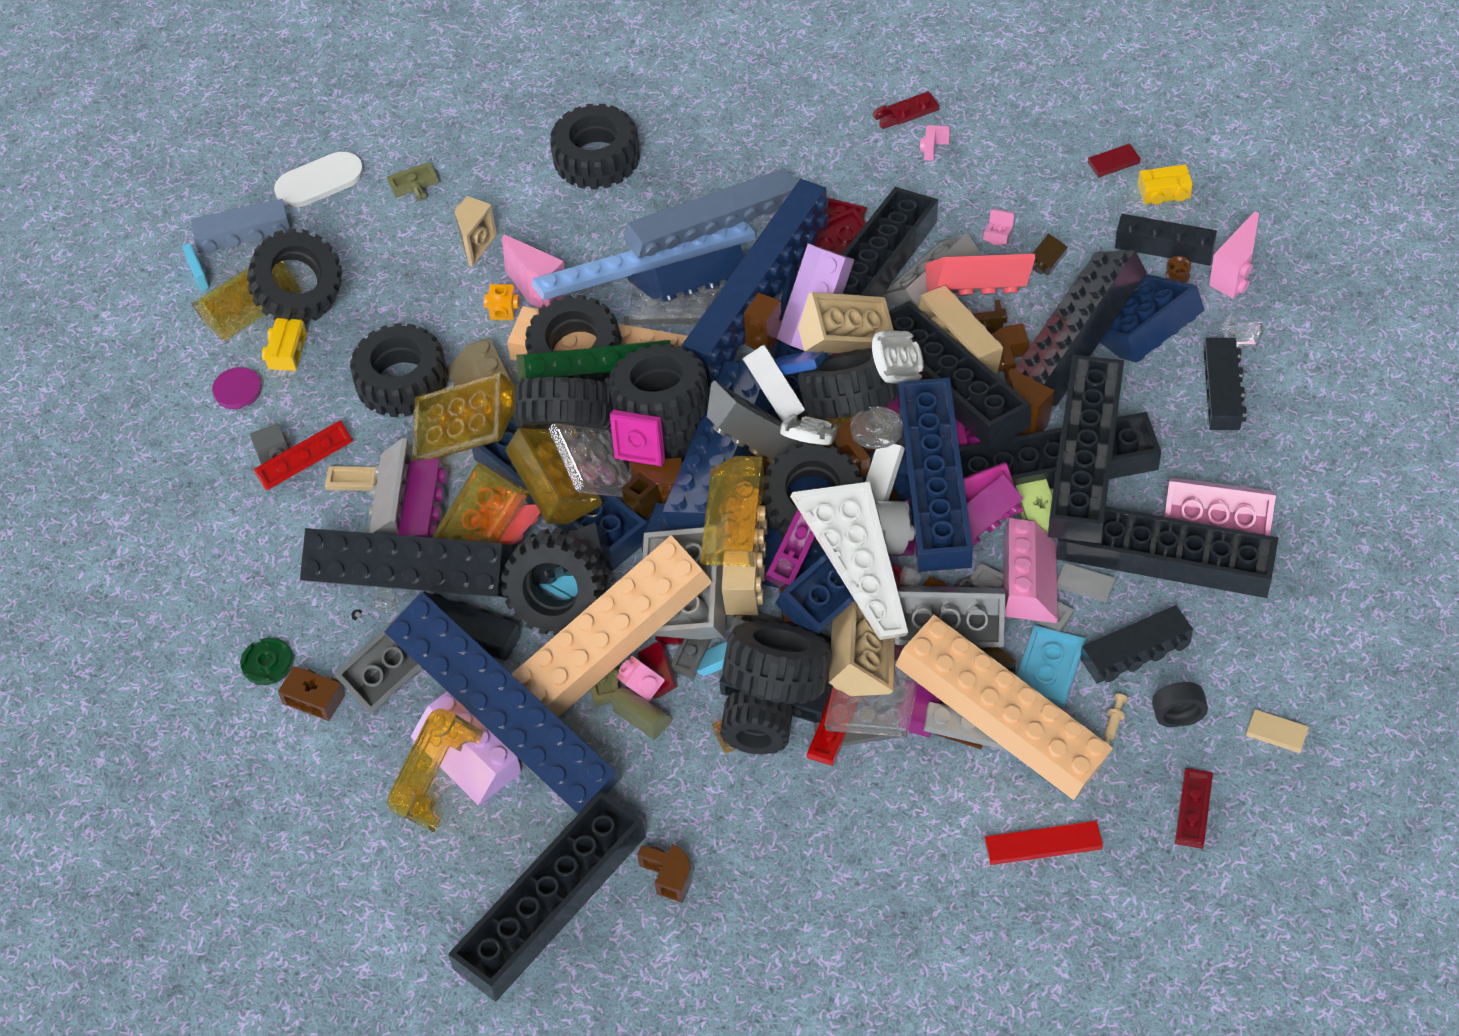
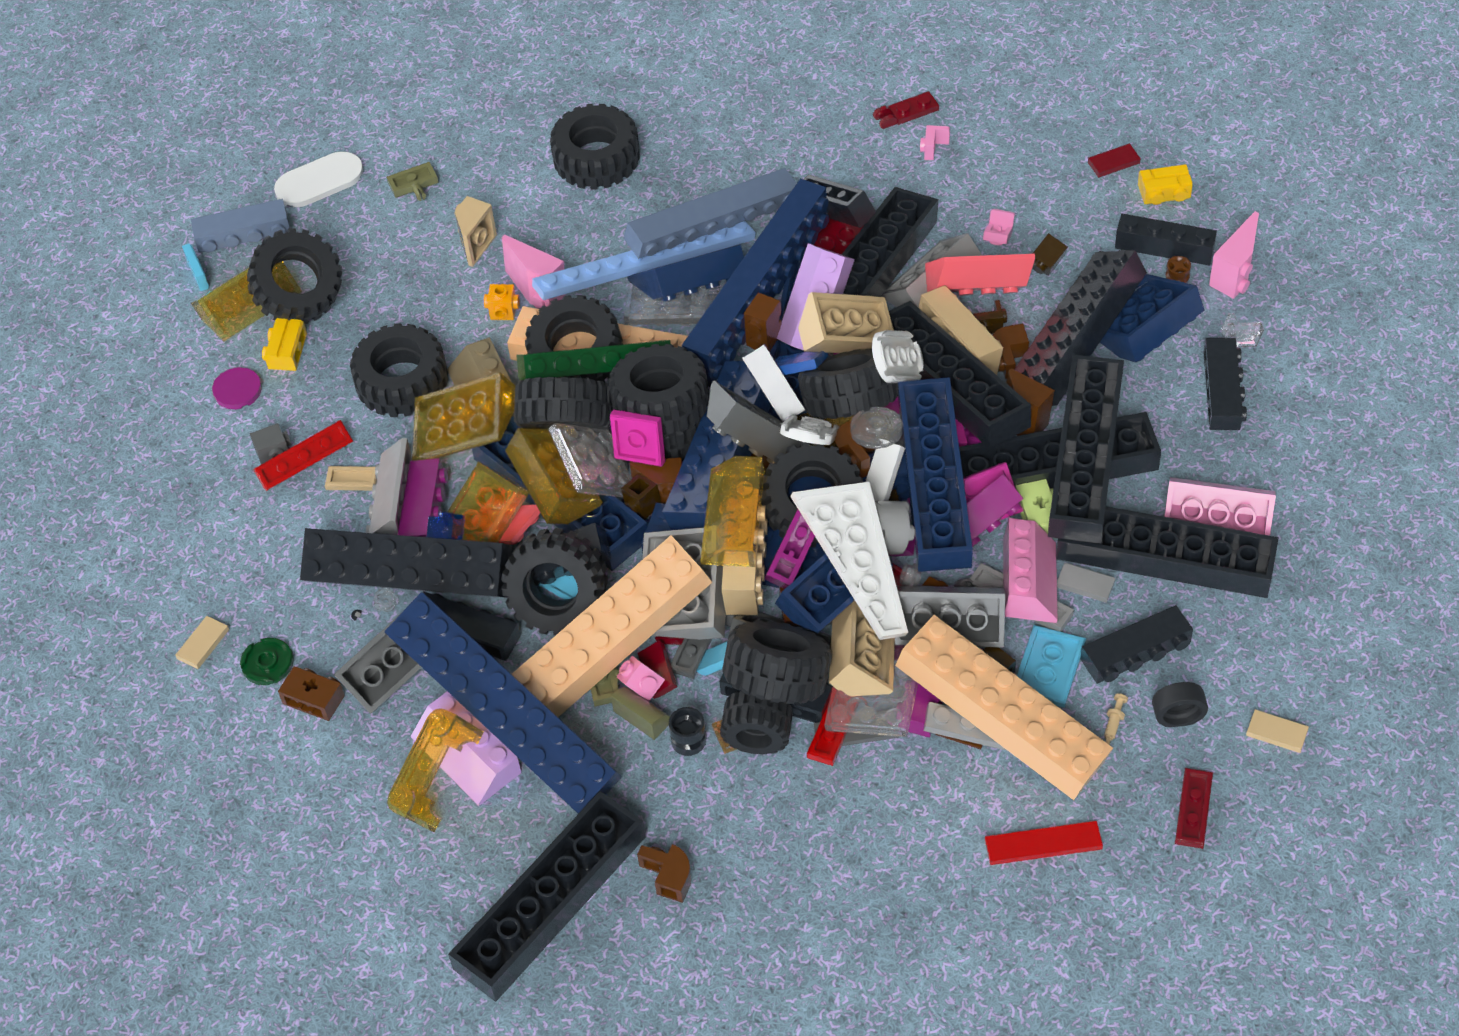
none -> tan tile [175,616,229,669]
none -> clear blue brick [426,512,465,540]
none -> black wheel [669,707,706,756]
none -> black brick [804,174,877,228]

